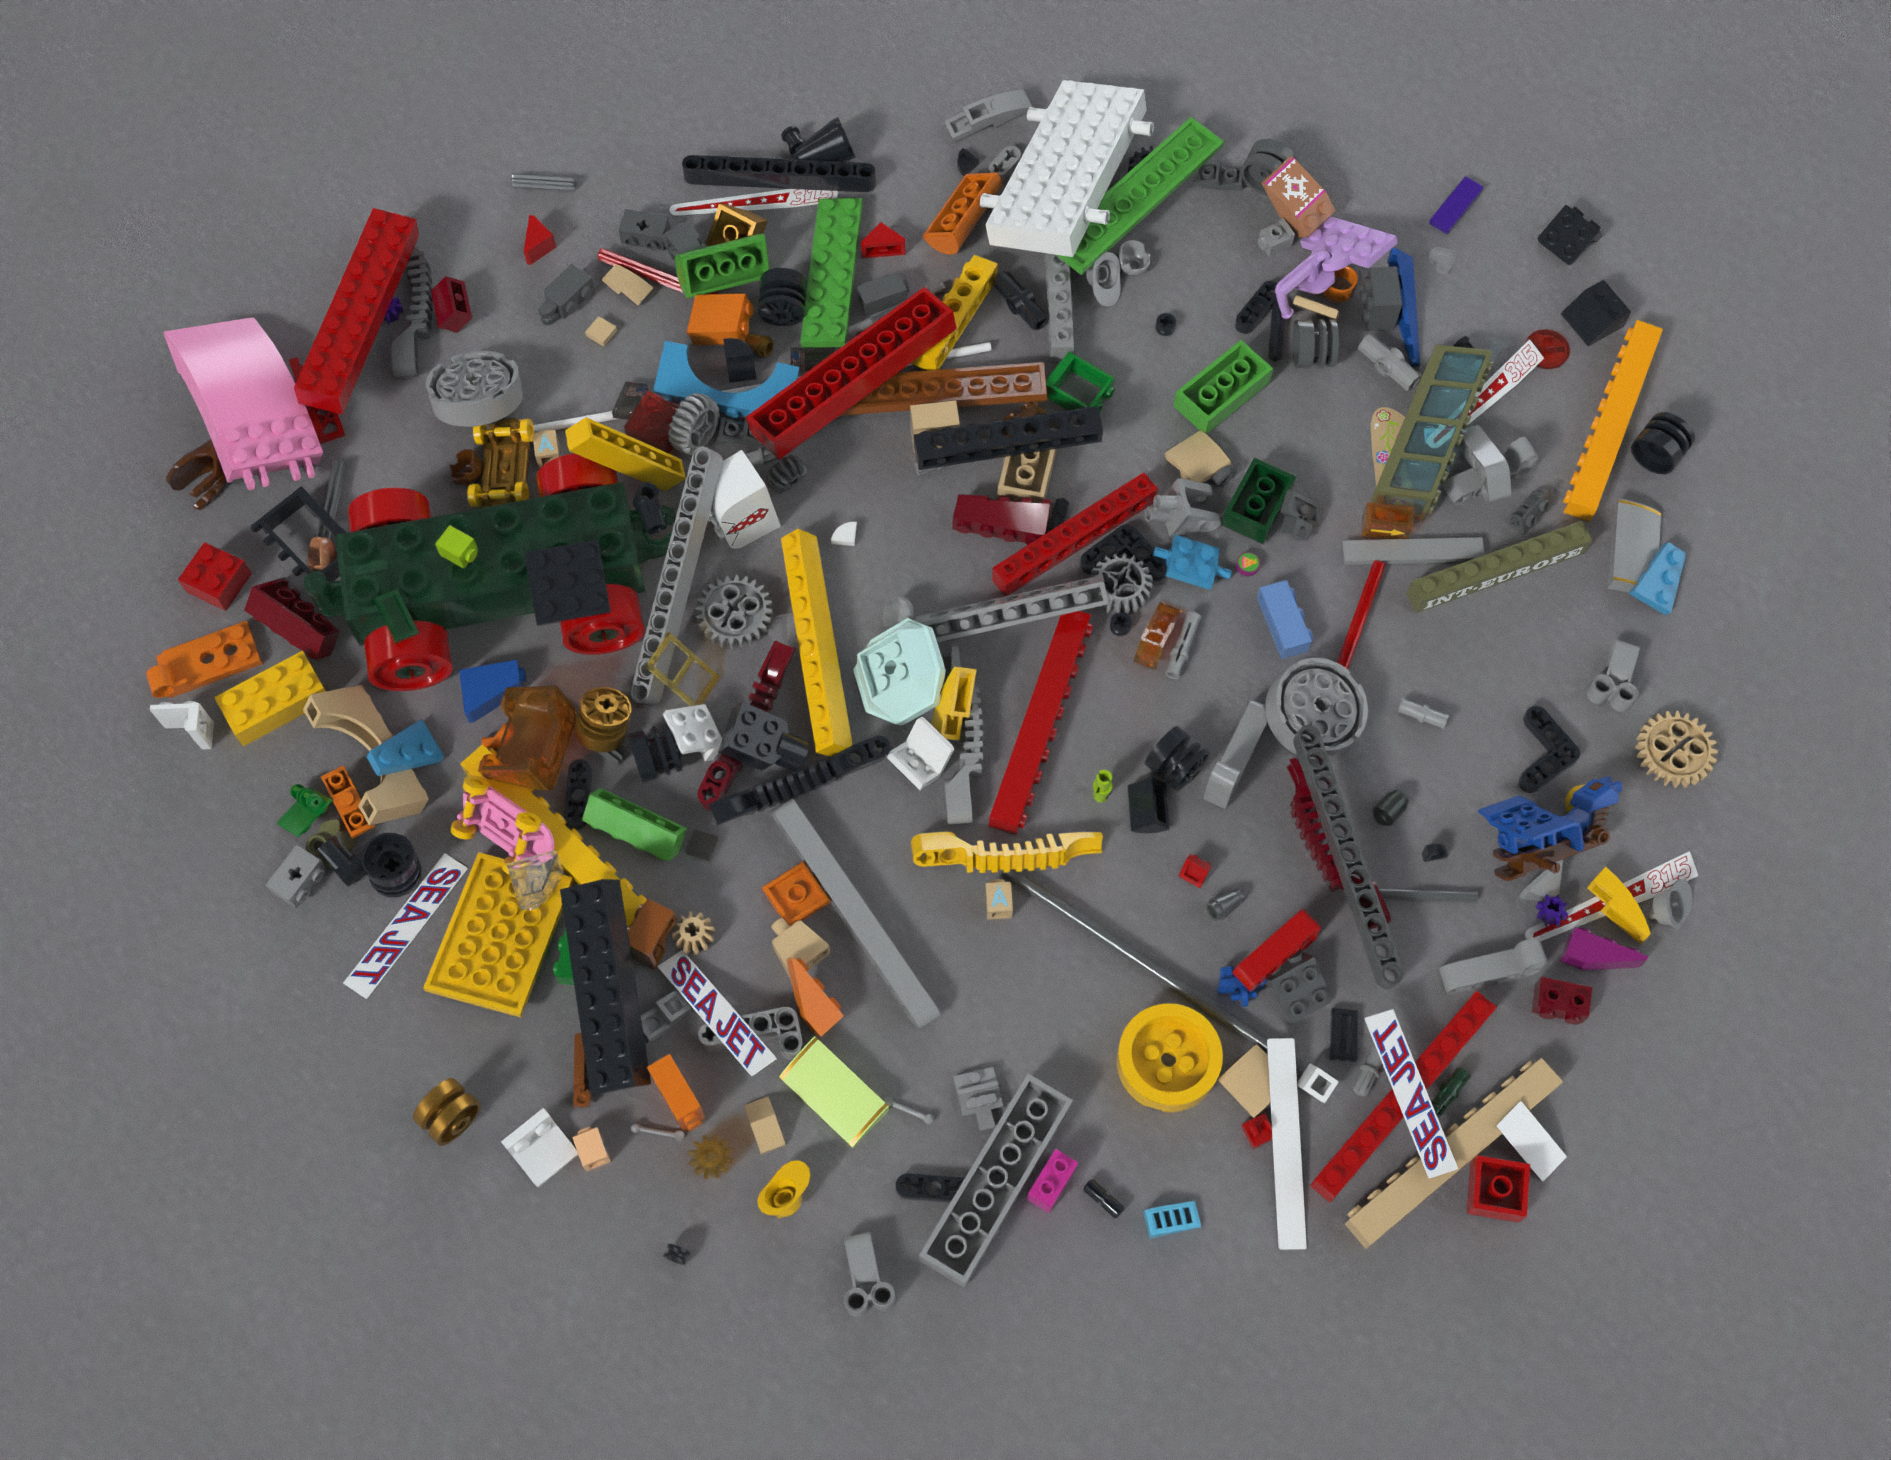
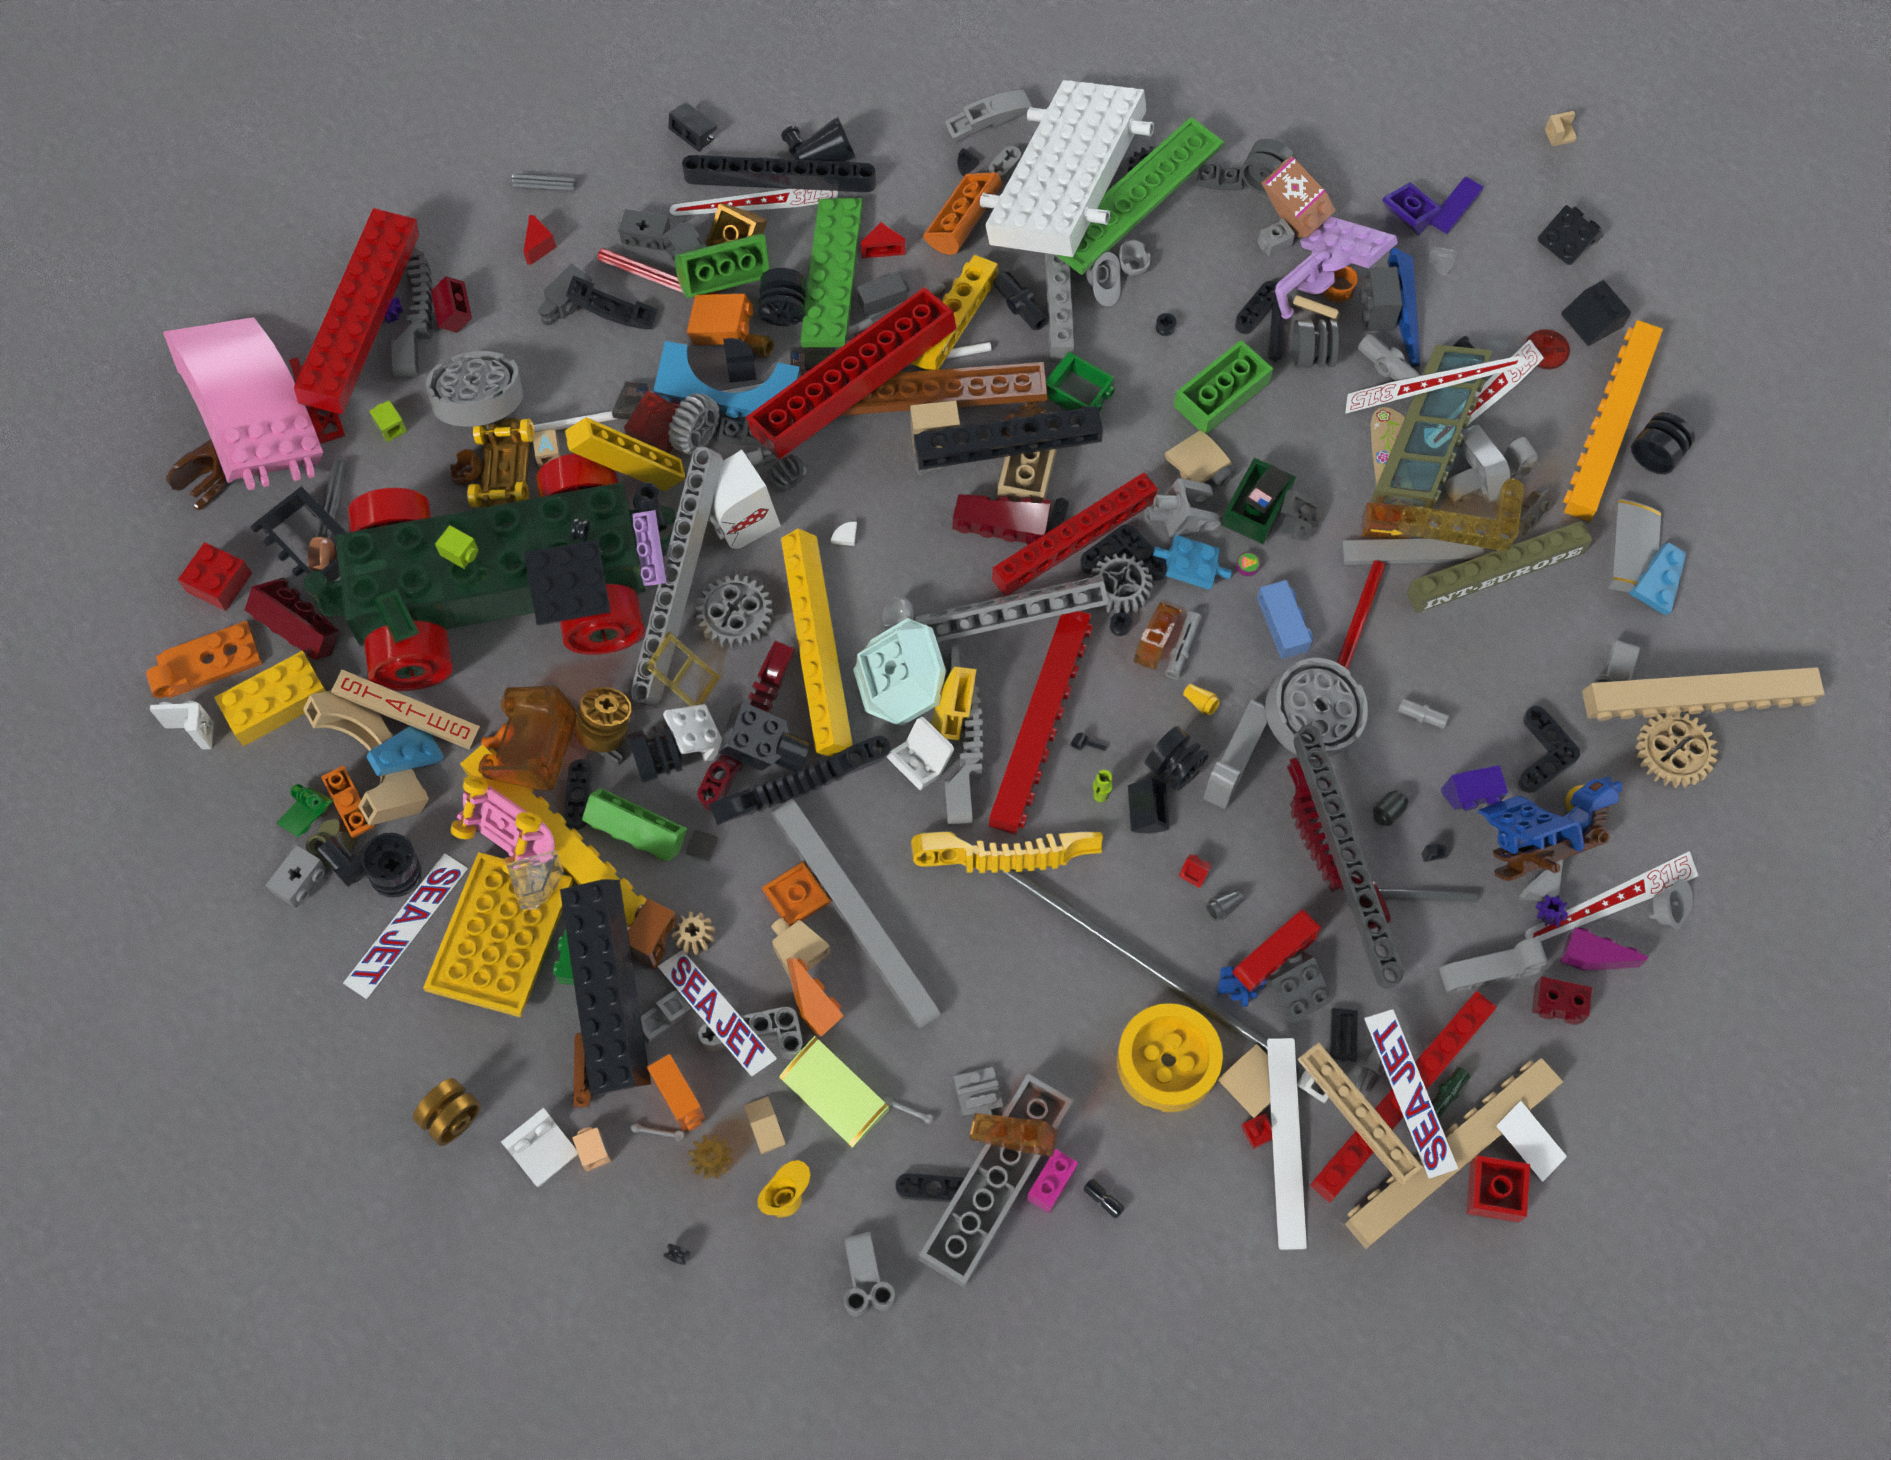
blue slope [459,660,527,723] -> none
tan tile [585,316,617,347] -> none
tan slope [602,264,653,306] -> none
tan brick [985,879,1013,920] -> none
medium azure slope [1143,1201,1201,1239] -> none
yellow slope [1587,866,1651,945] -> none
none -> tan tile [331,670,480,750]
none -> lime brick [369,400,407,442]
none -> black slope [566,275,658,330]
none -> black bush [571,518,590,542]
none -> lavender tile [632,510,667,586]
none -> black hinge [668,102,717,152]
none -> clear orange slope [969,1113,1059,1157]
none -> black hand [1070,732,1106,751]
none -> yellow cone [1183,684,1220,716]
none -> clear smoke tile [1245,464,1291,514]
none -> tan tile [1297,1042,1423,1186]
none -> sticker [1345,356,1525,414]
none -> dark purple slope [1382,182,1442,235]
none -> clear yellow beam [1397,479,1524,551]
none -> dark purple slope [1441,765,1508,811]
none -> tan panel [1545,111,1577,146]
none -> tan brick [1582,667,1825,721]

